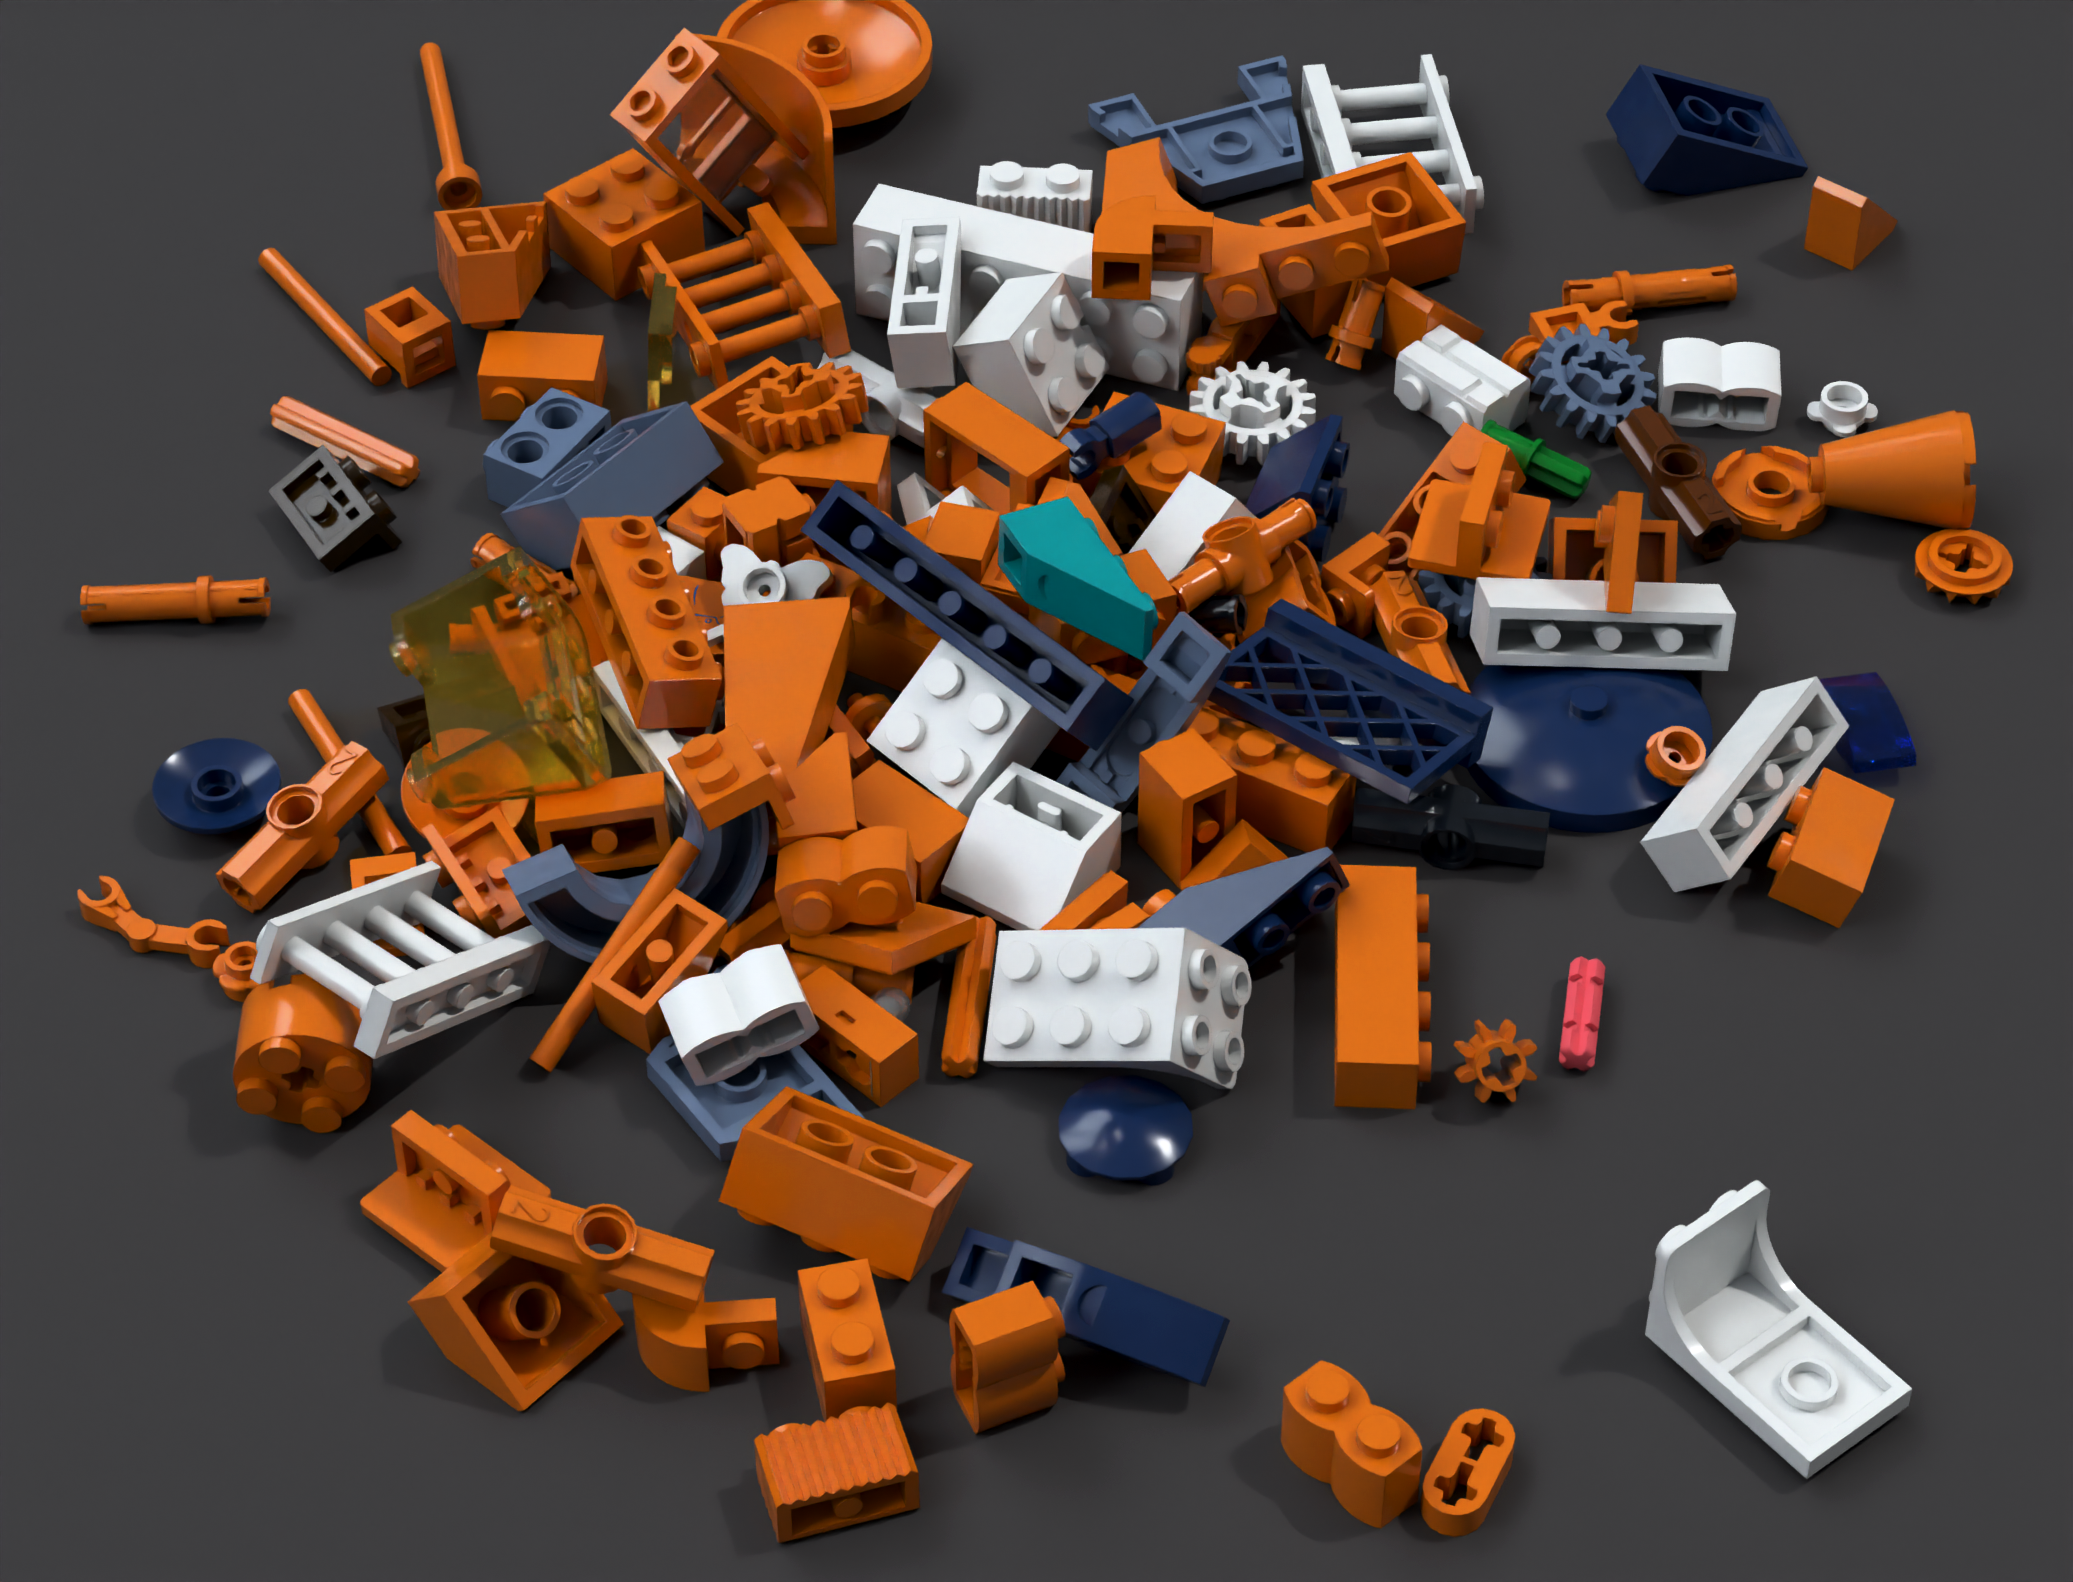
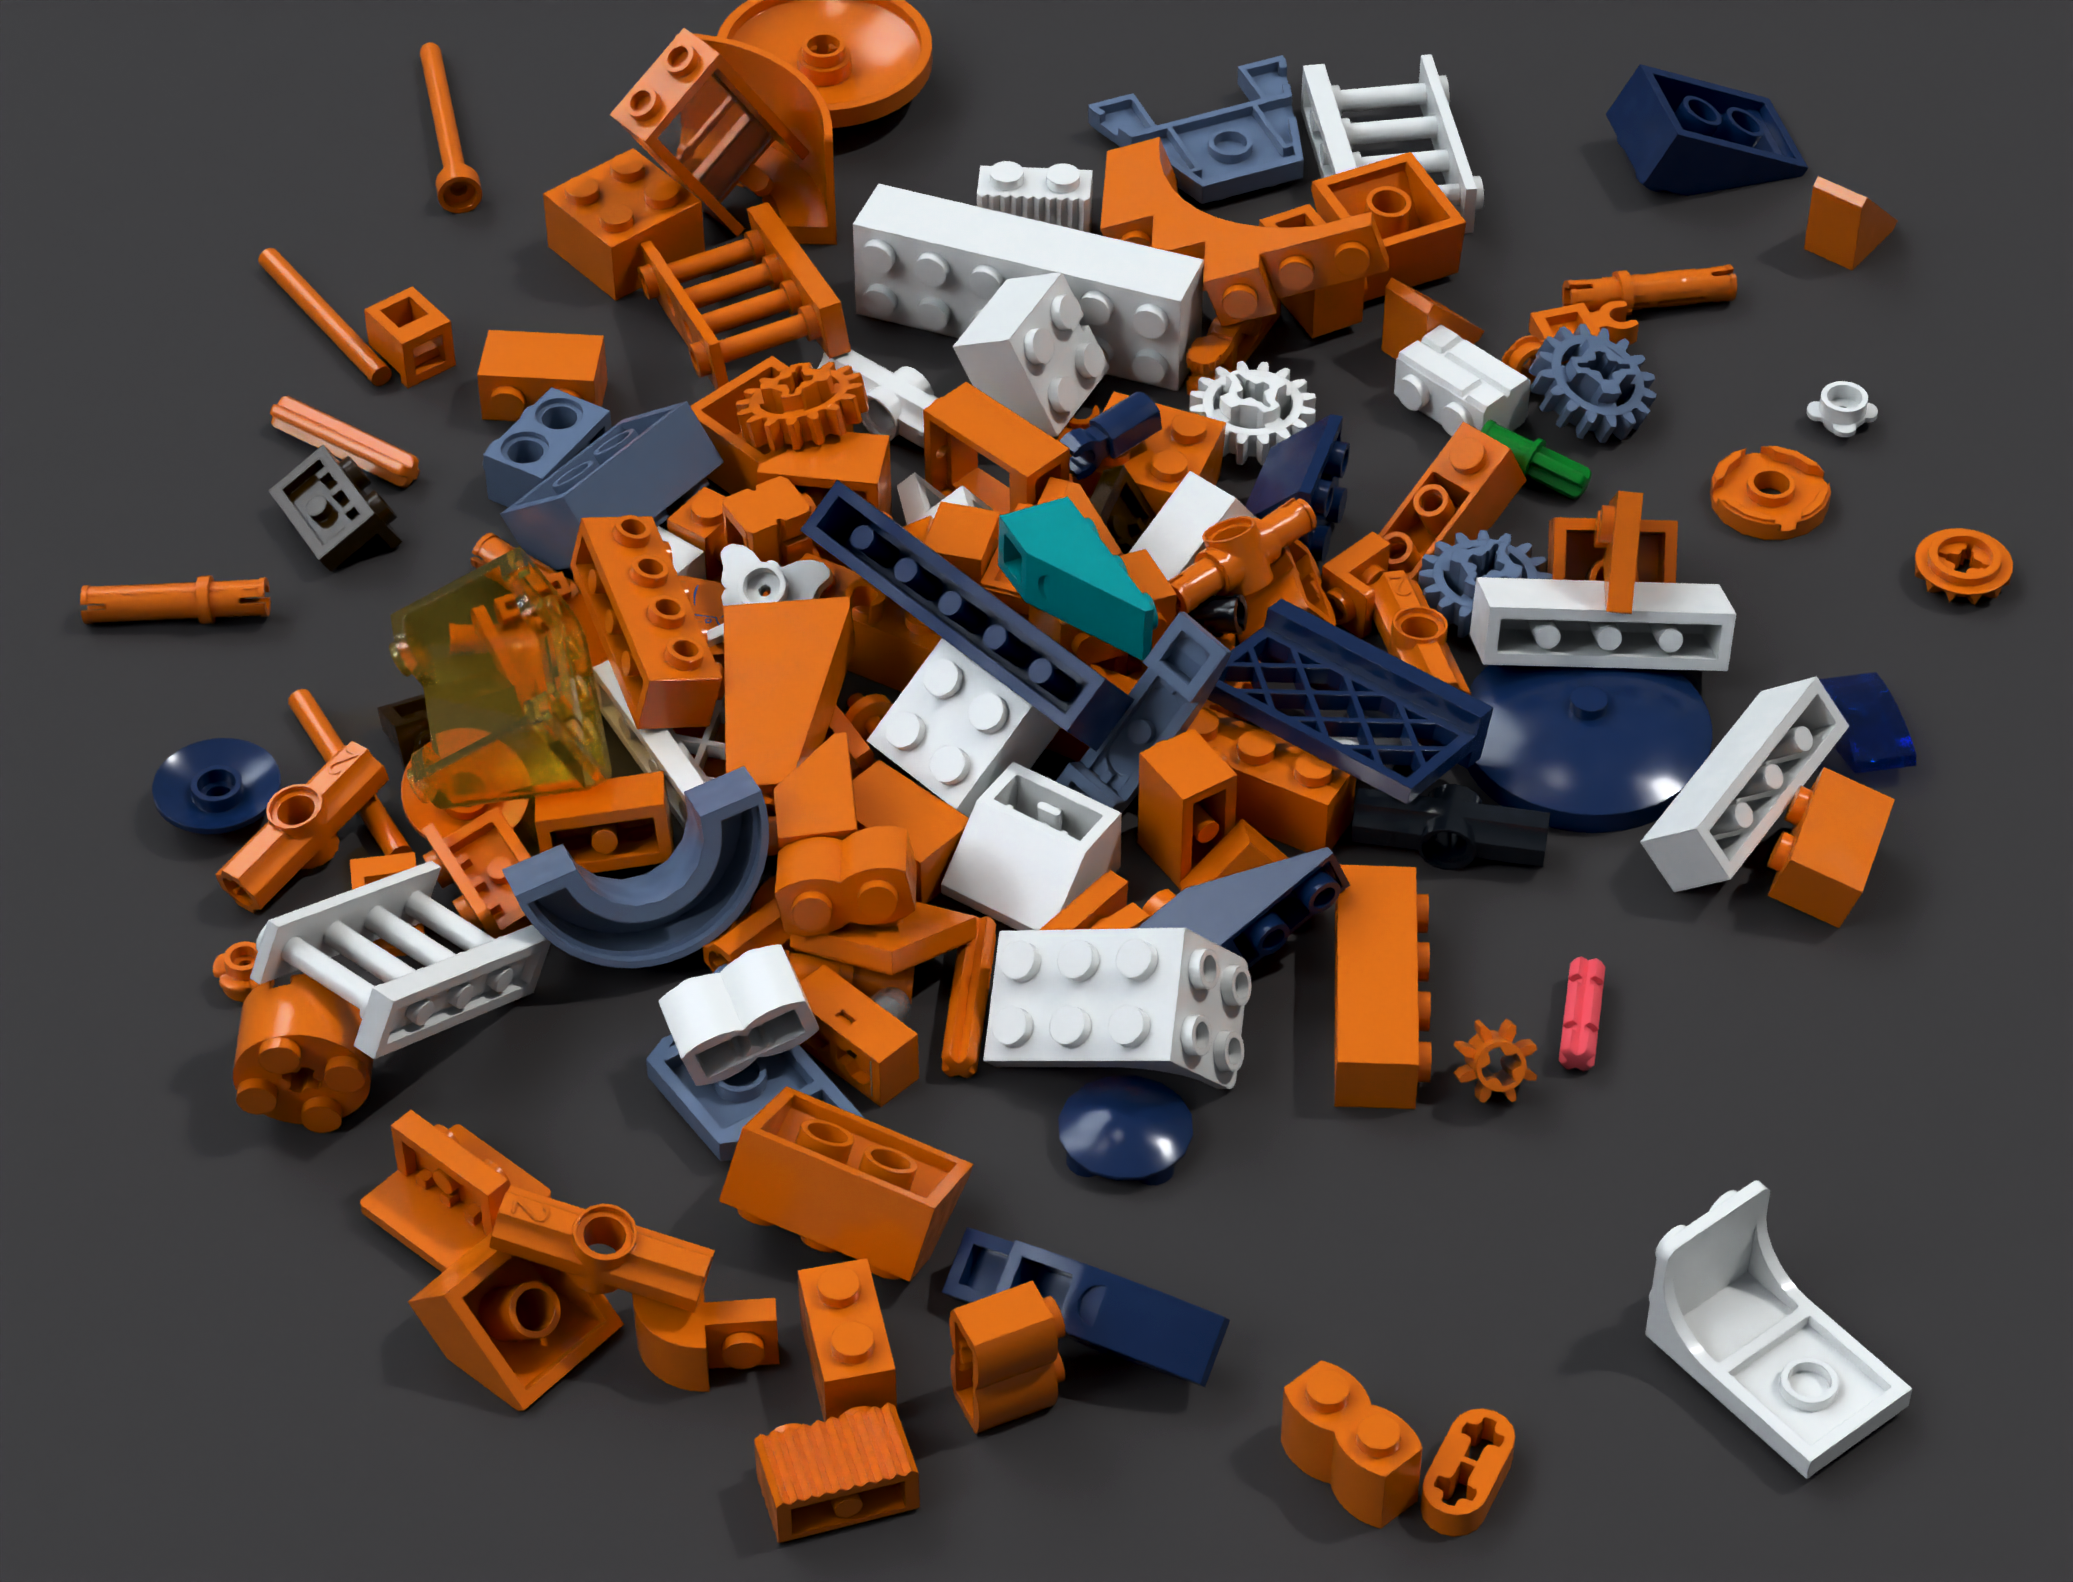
orange piece [77,876,230,969] -> none
orange wedge [434,201,551,330] -> none
orange bar [529,836,700,1073] -> none
orange slope [591,887,728,1054] -> none
clear yellow piece [648,273,677,412] -> none
orange bracket [667,723,796,831] -> none
white slope [887,216,961,388] -> none
orange brick [1091,195,1214,300] -> none
orange pin [1325,278,1386,370] -> none
orange bracket [1407,441,1551,580] -> none
reddish brown piece [1615,405,1742,560] -> none
orange plate [1645,726,1706,787] -> none
white brick [1658,337,1782,431] -> none
orange cone [1807,410,1976,529] -> none

